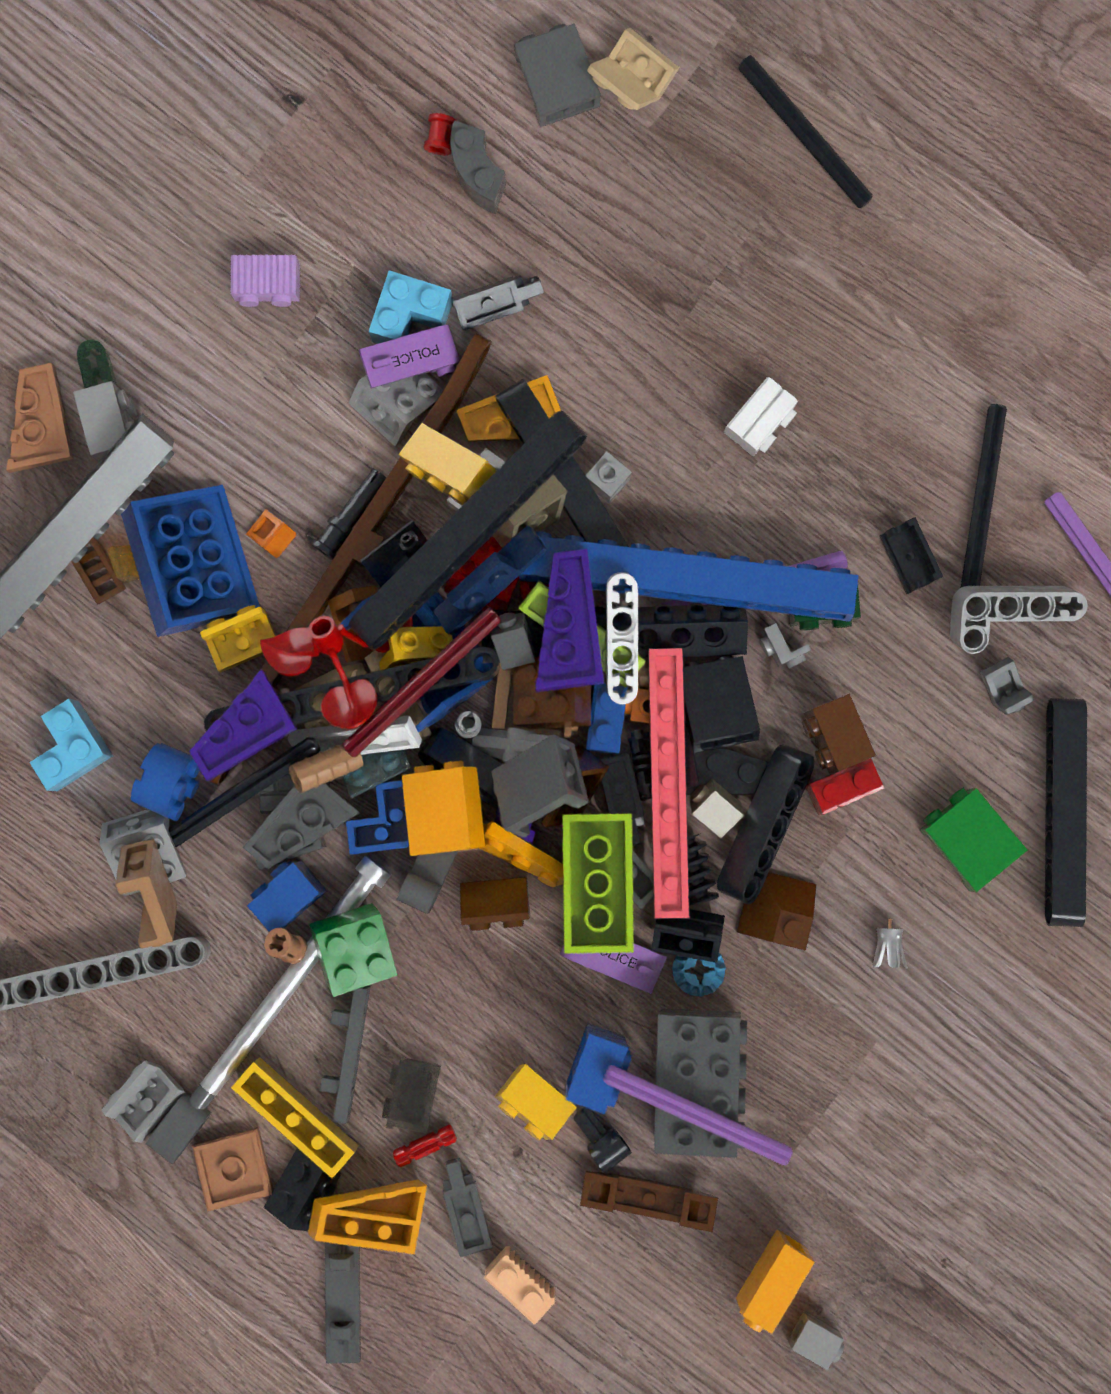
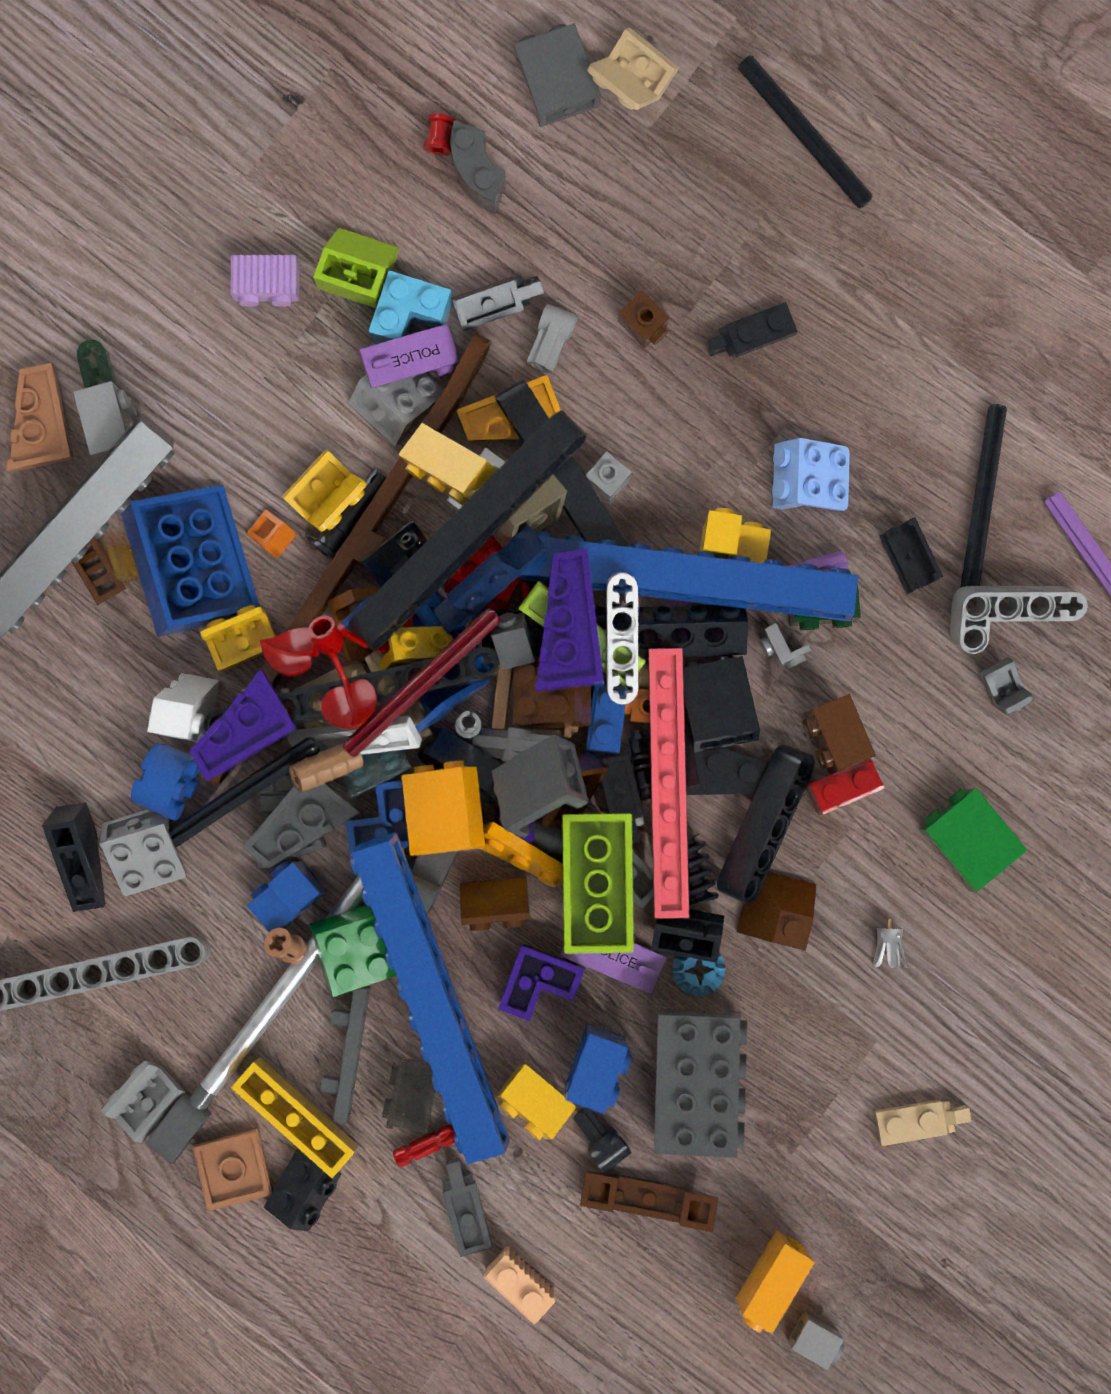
medium azure brick [29,699,113,791] -> none
medium nougat panel [115,839,177,949] -> none
light orange wedge [308,1179,427,1254] -> none
dark grey hinge [325,1242,361,1364] -> none
medium lavender axle [604,1065,793,1165] -> none
brick [690,778,744,838] -> none
white brick [724,377,798,456] -> none
black beam [1045,698,1087,927] -> none
none -> black slope [42,802,106,912]
none -> white wedge [147,673,220,742]
none -> yellow bracket [281,450,367,532]
none -> lime slope [313,228,400,308]
none -> blue brick [350,832,510,1164]
none -> dark purple brick [498,943,585,1021]
none -> dark grey brick [519,818,563,857]
none -> light grey piece [527,303,578,374]
none -> reddish brown brick [618,291,669,349]
none -> yellow brick [699,508,771,563]
none -> black hinge [706,302,798,357]
none -> light blue bracket [772,438,850,511]
none -> tan hinge [874,1099,972,1146]

